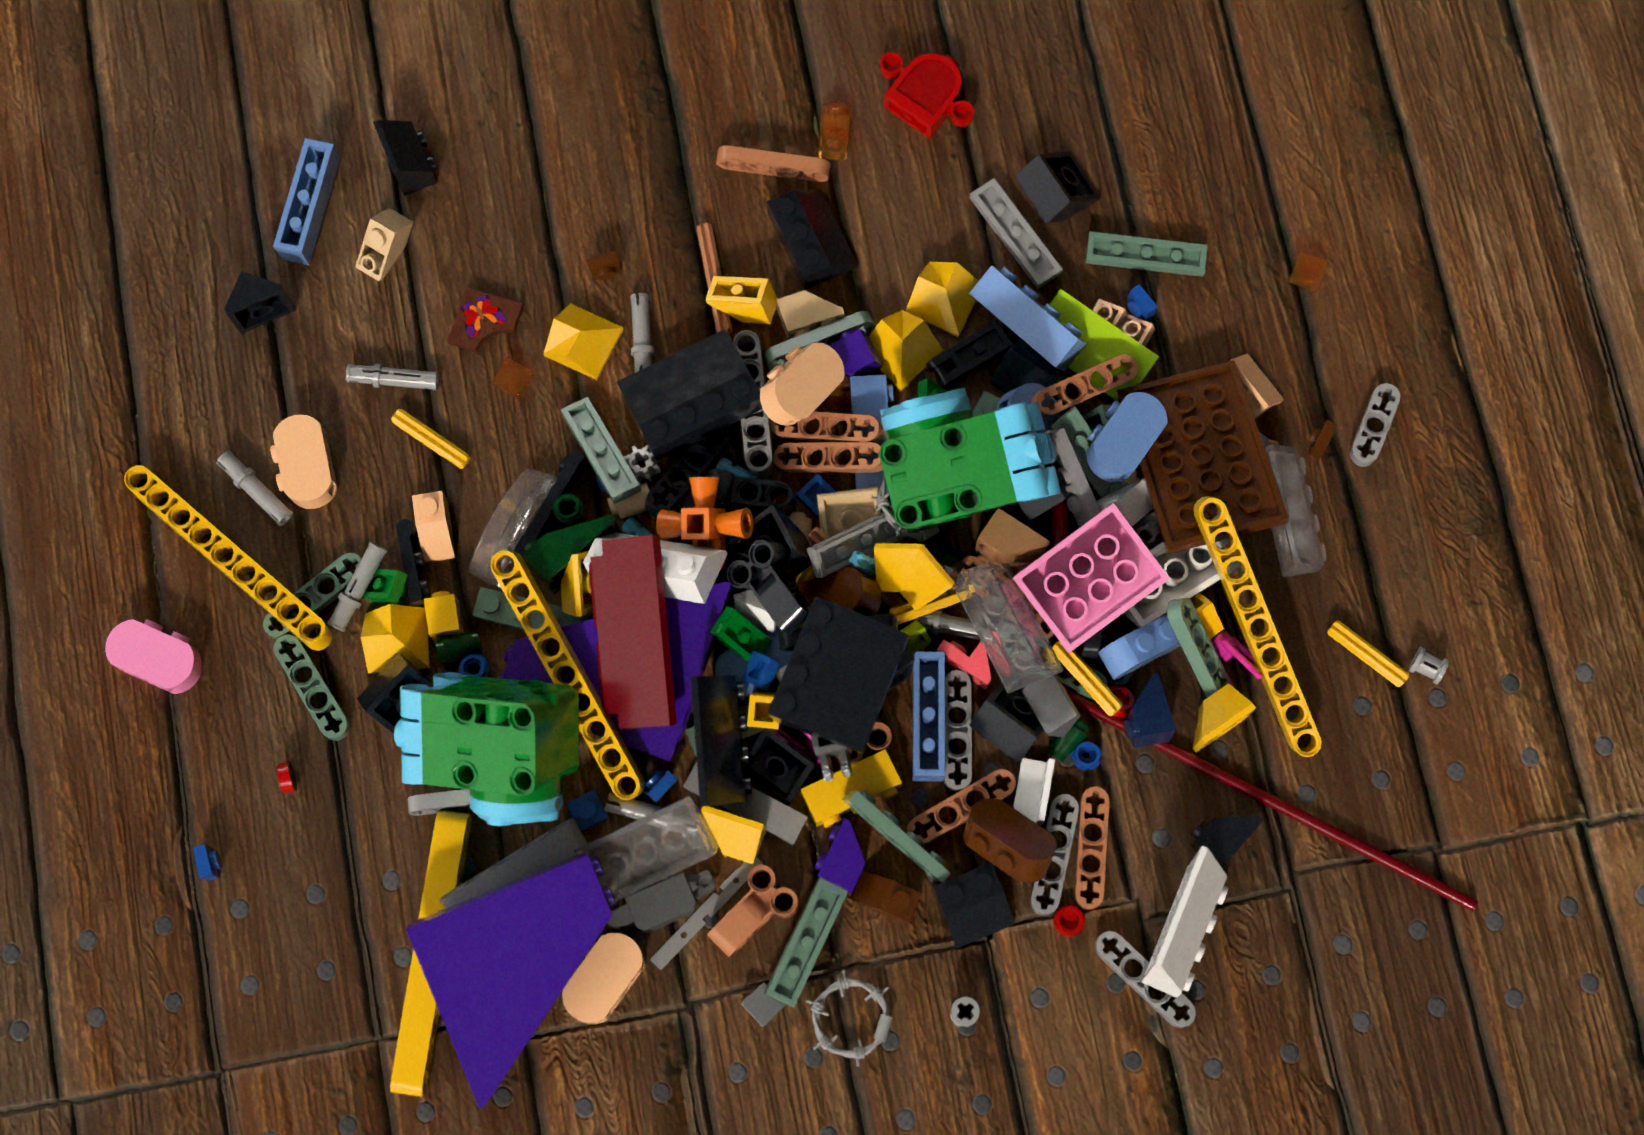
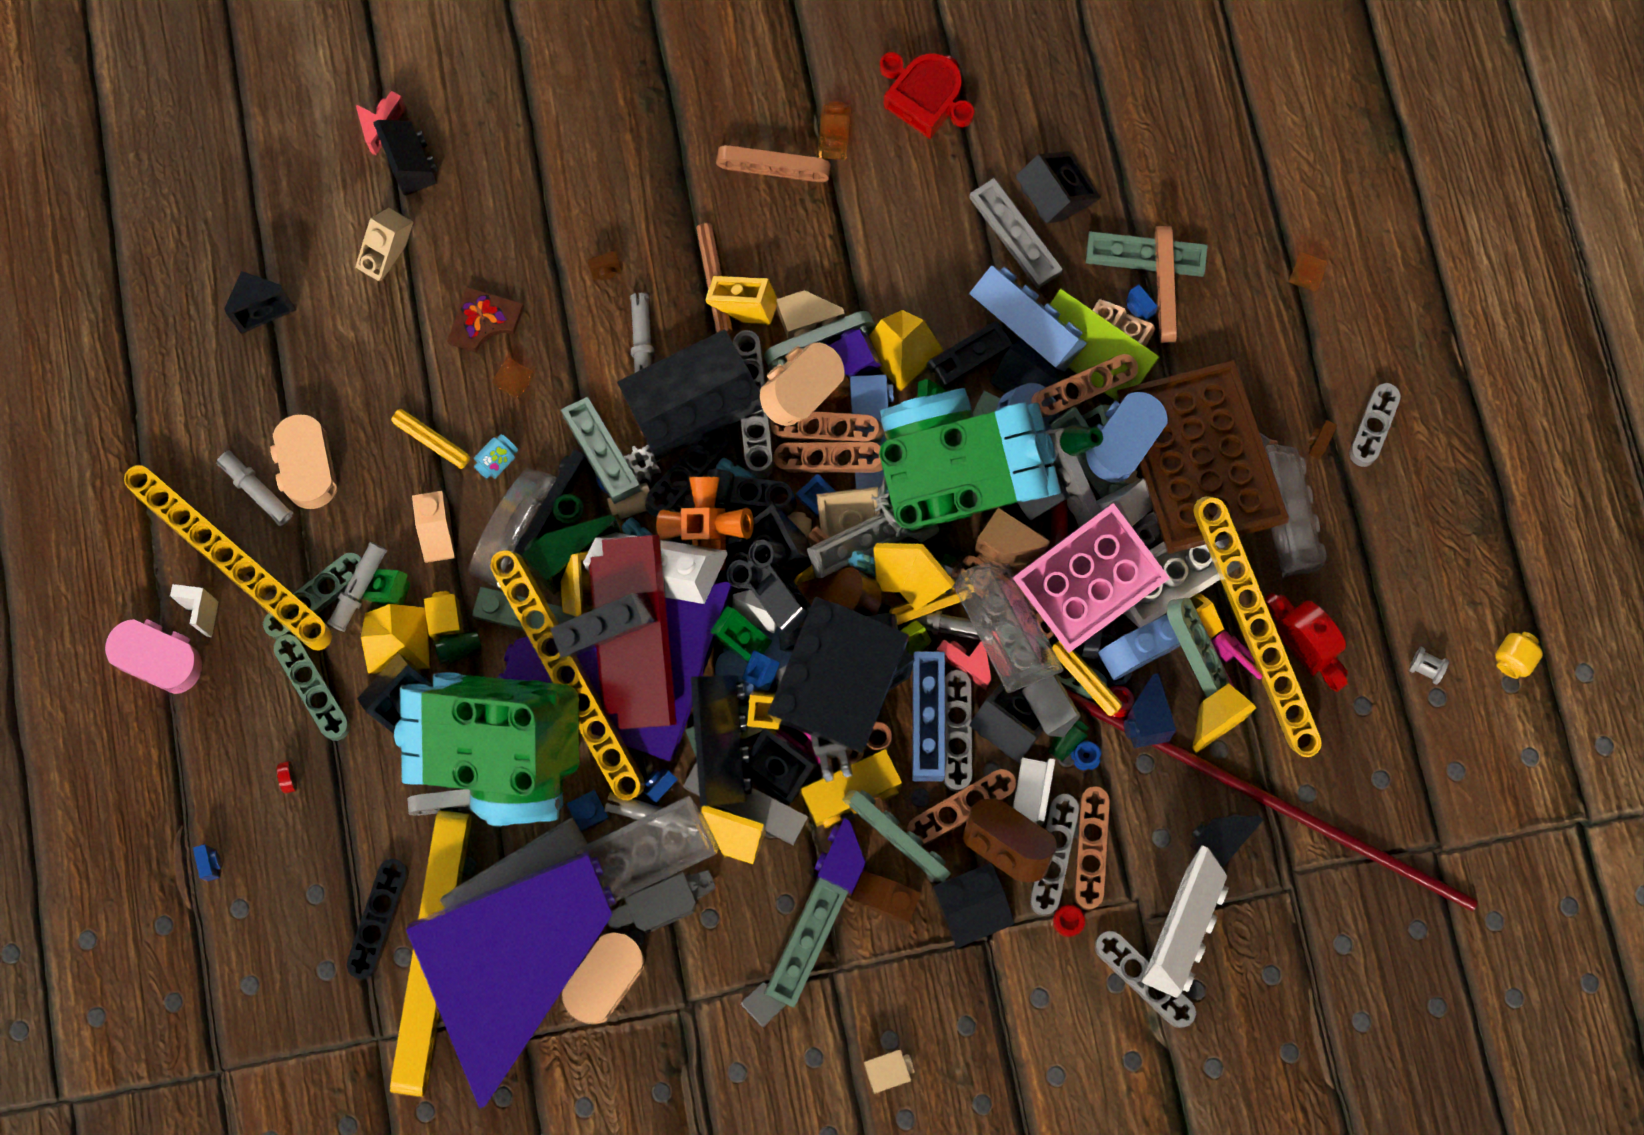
medium blue brick [273,138,341,265] -> none
light grey pin [346,363,439,391] -> none
black plate [396,519,430,607] -> none
blue plate [458,654,490,677] -> none
yellow slope [544,303,624,380] -> none
light grey piece [650,857,763,970] -> none
nougat piece [707,865,799,958] -> none
black slope [767,190,858,290] -> none
light grey piece [806,970,893,1067] -> none
yellow slope [906,262,979,338] -> none
light grey bush [950,997,980,1027] -> none
light nougat panel [1230,353,1284,420] -> none
yellow axle [1327,620,1409,687] -> none
none -> white panel [170,584,219,637]
none -> black beam [346,859,409,980]
none -> coral slope [356,91,406,155]
none -> medium azure brick [474,434,518,479]
none -> black brick [550,592,658,658]
none -> tan brick [864,1049,915,1094]
none -> dark green cone [1059,426,1103,456]
none -> nougat beam [1155,225,1177,343]
none -> red piece [1264,593,1348,692]
none -> yellow head [1495,632,1543,679]

